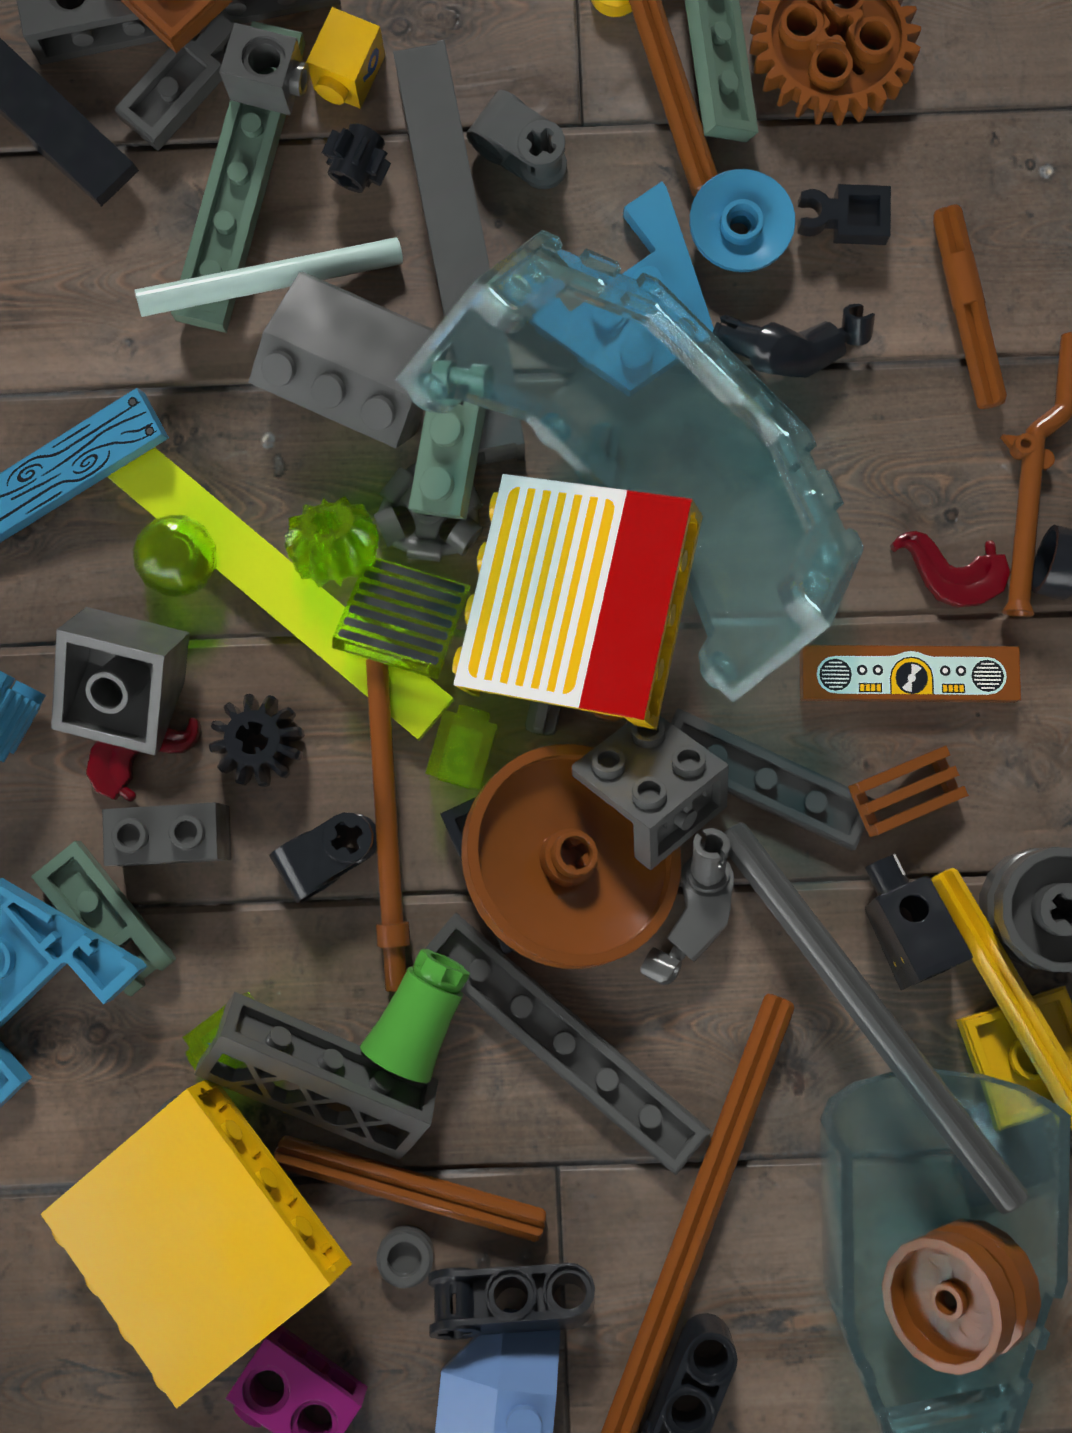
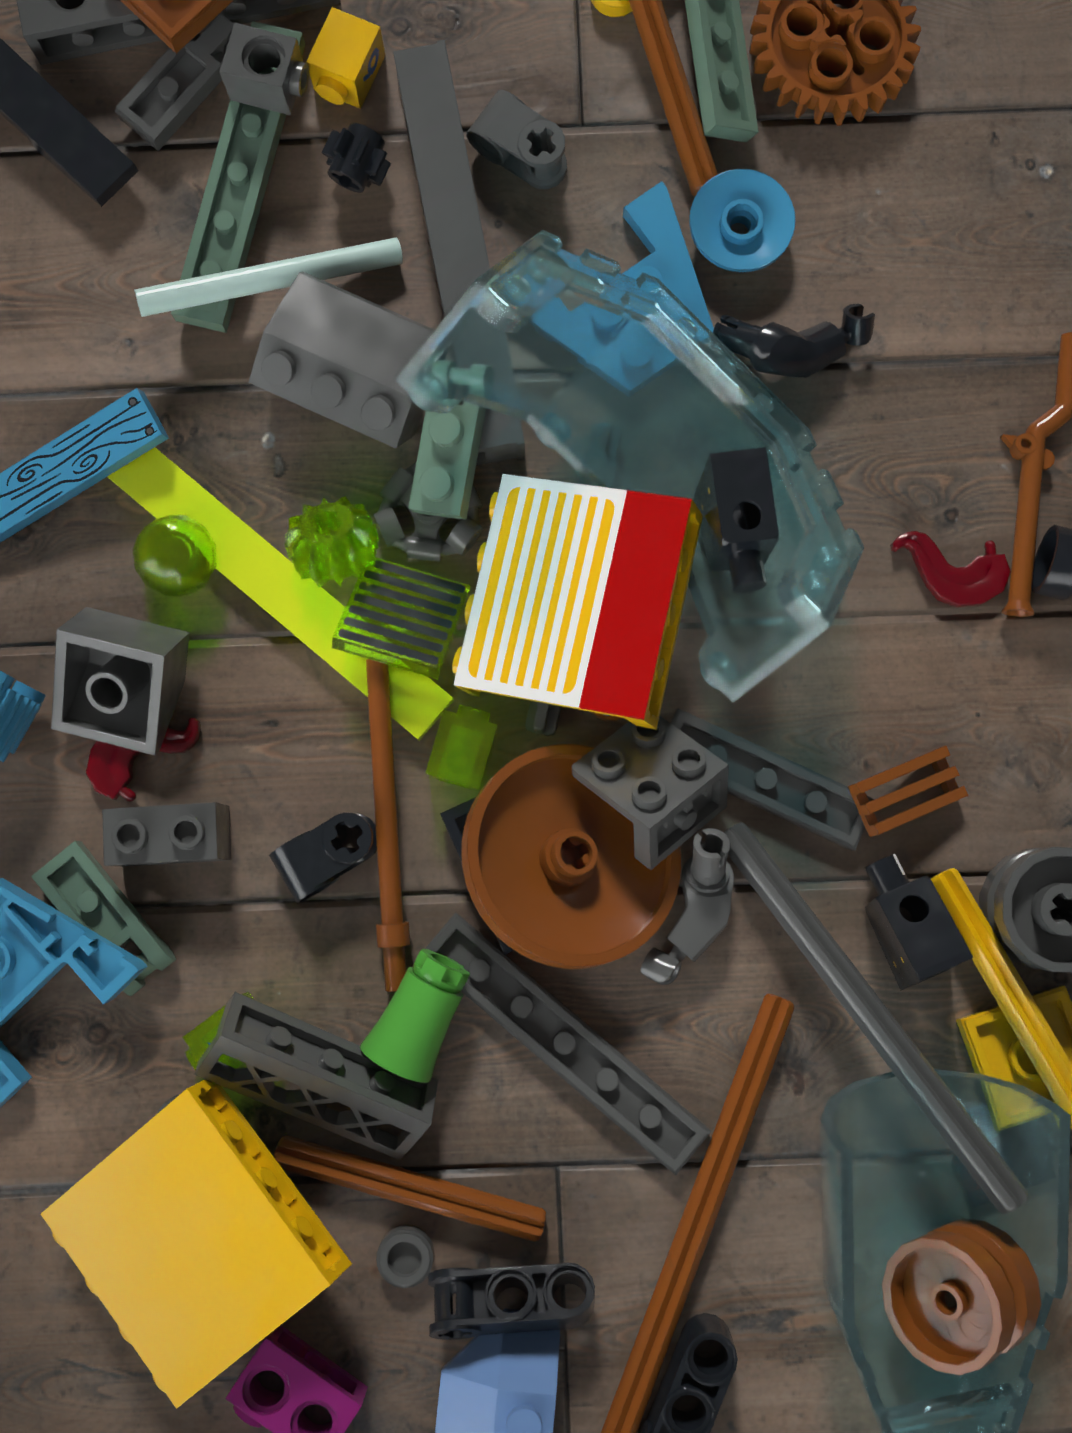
black gear [209,694,305,787] -> none
black plate [797,184,891,245] -> none
tile [799,645,1021,703] -> none
dark orange axle [933,204,1007,409] -> none
none -> black torso [693,447,779,593]

